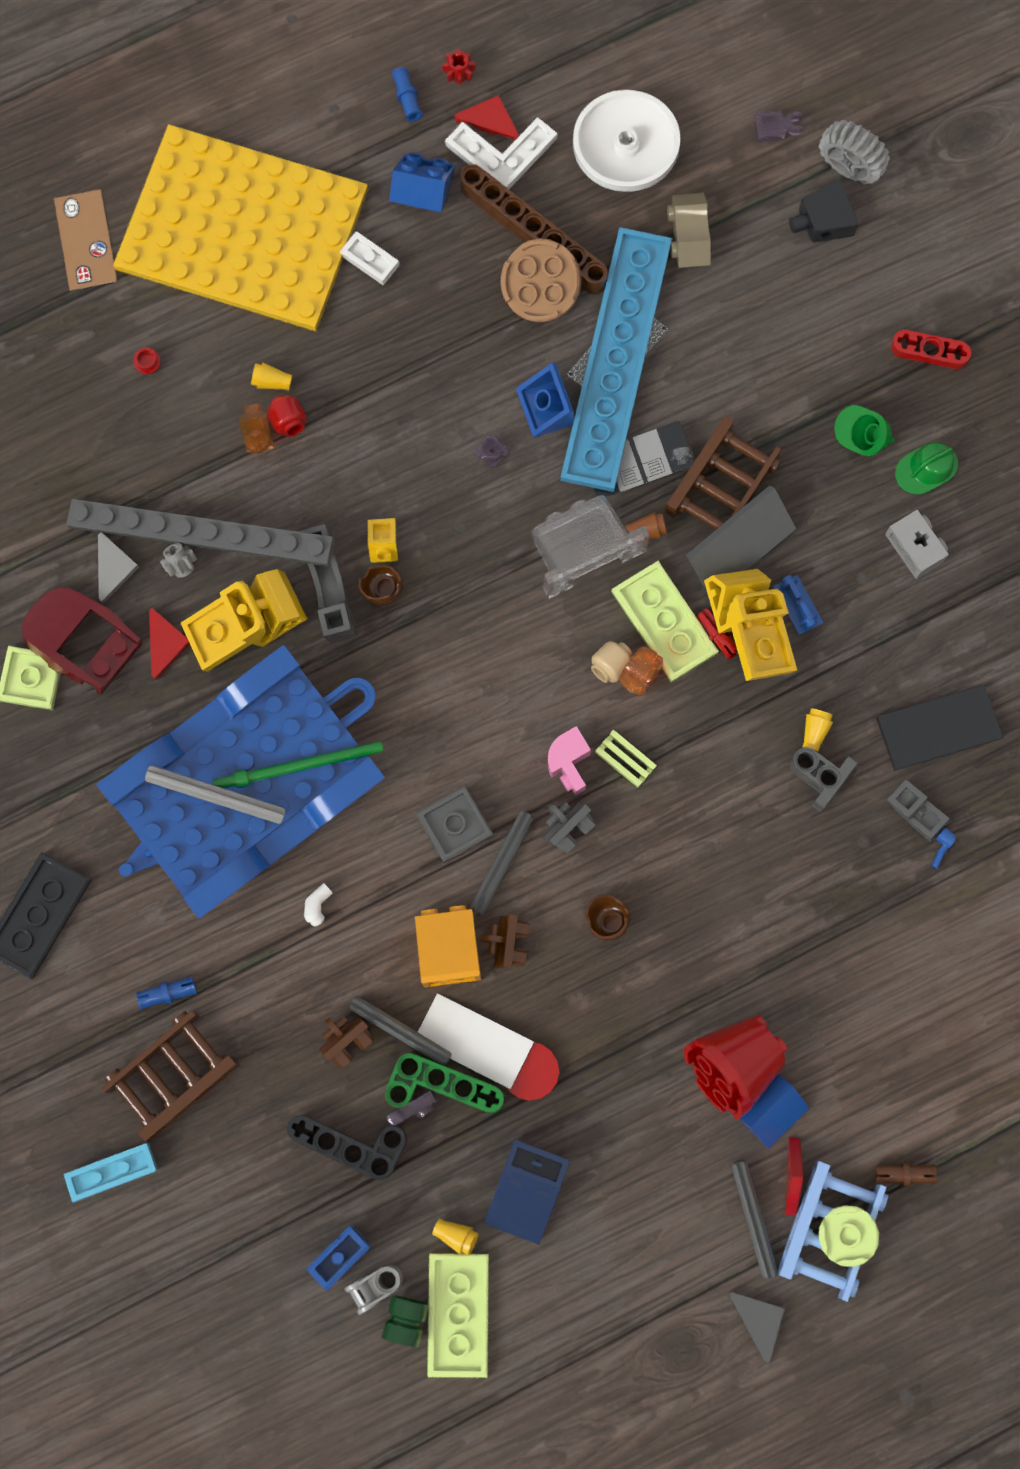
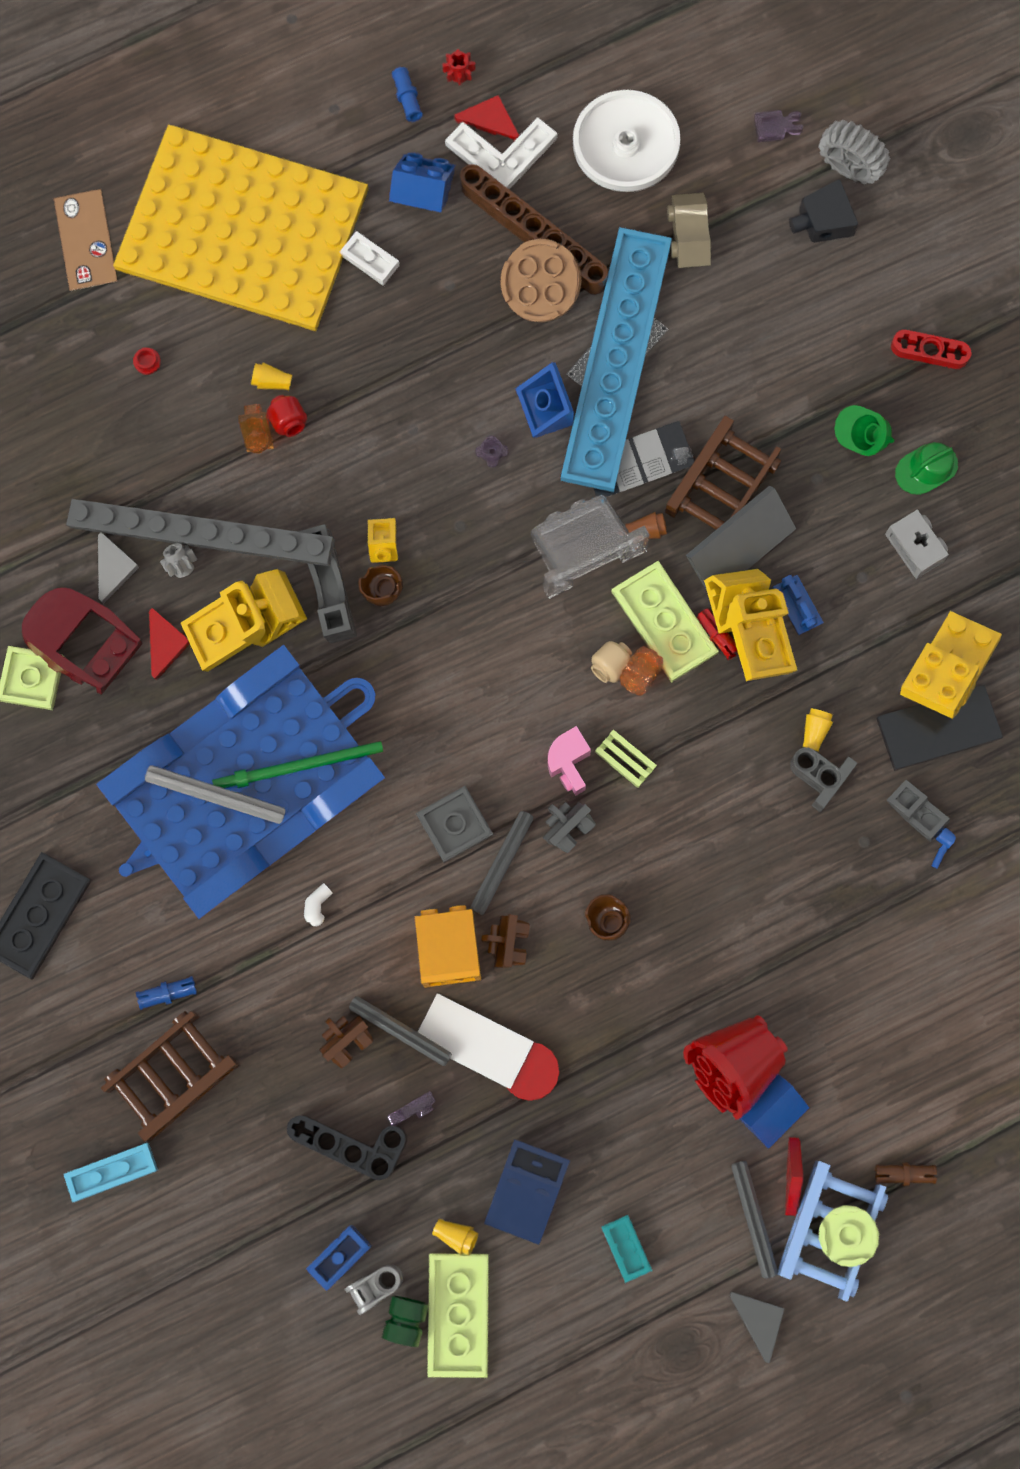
green beam [385,1053,504,1113] -> none
none -> teal plate [601,1215,652,1283]
none -> yellow piece [900,611,1002,719]

